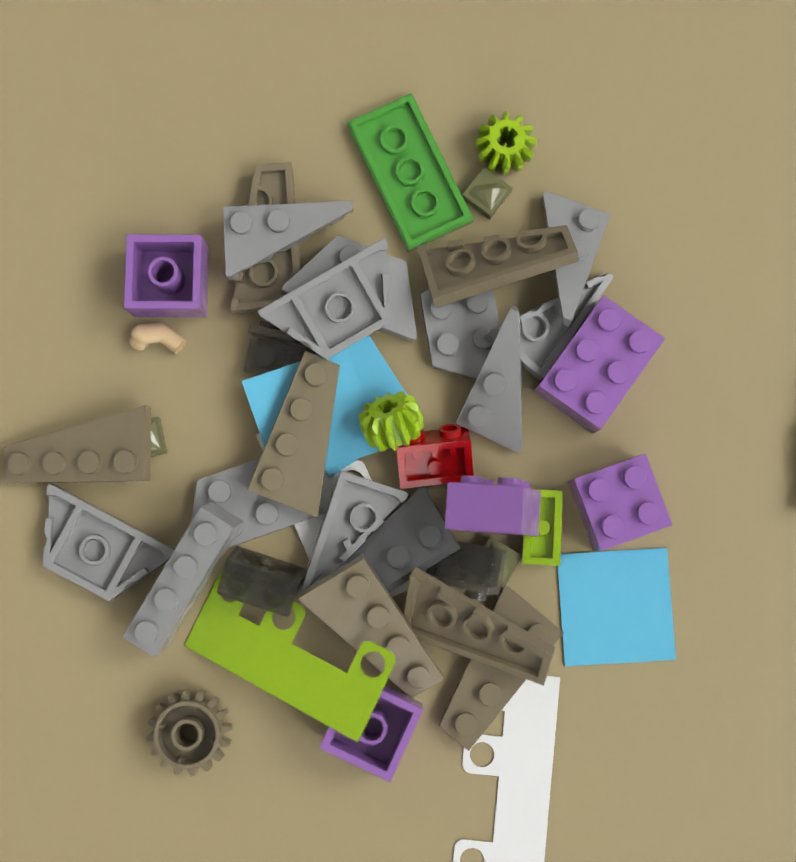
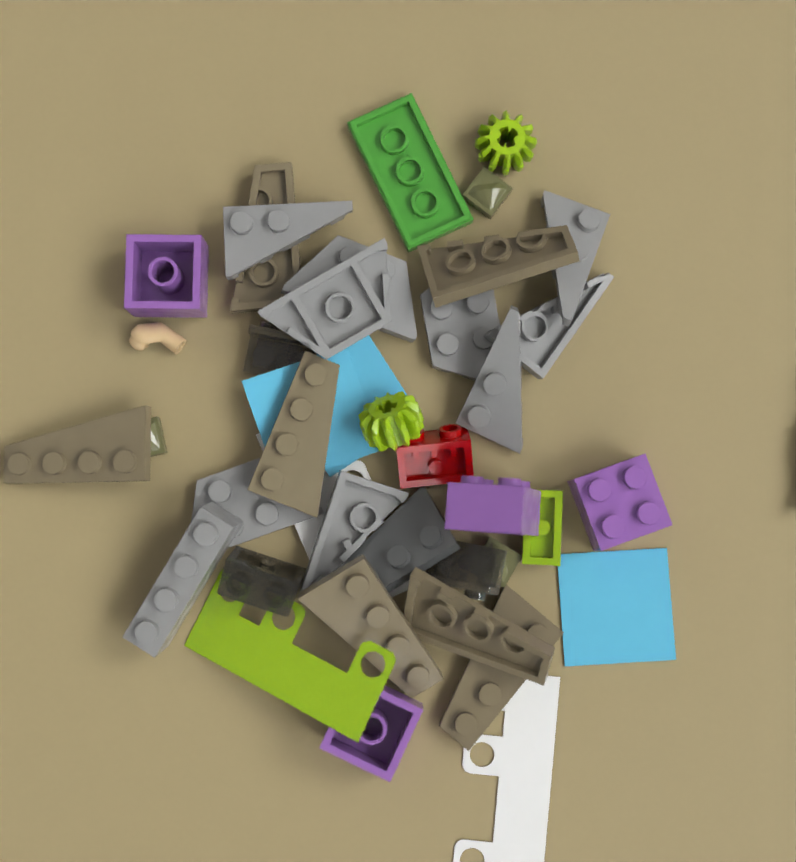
light grey wing [43,483,175,601] -> none
dark tan gear [146,688,233,776] -> none
medium lavender brick [534,295,665,433] -> none

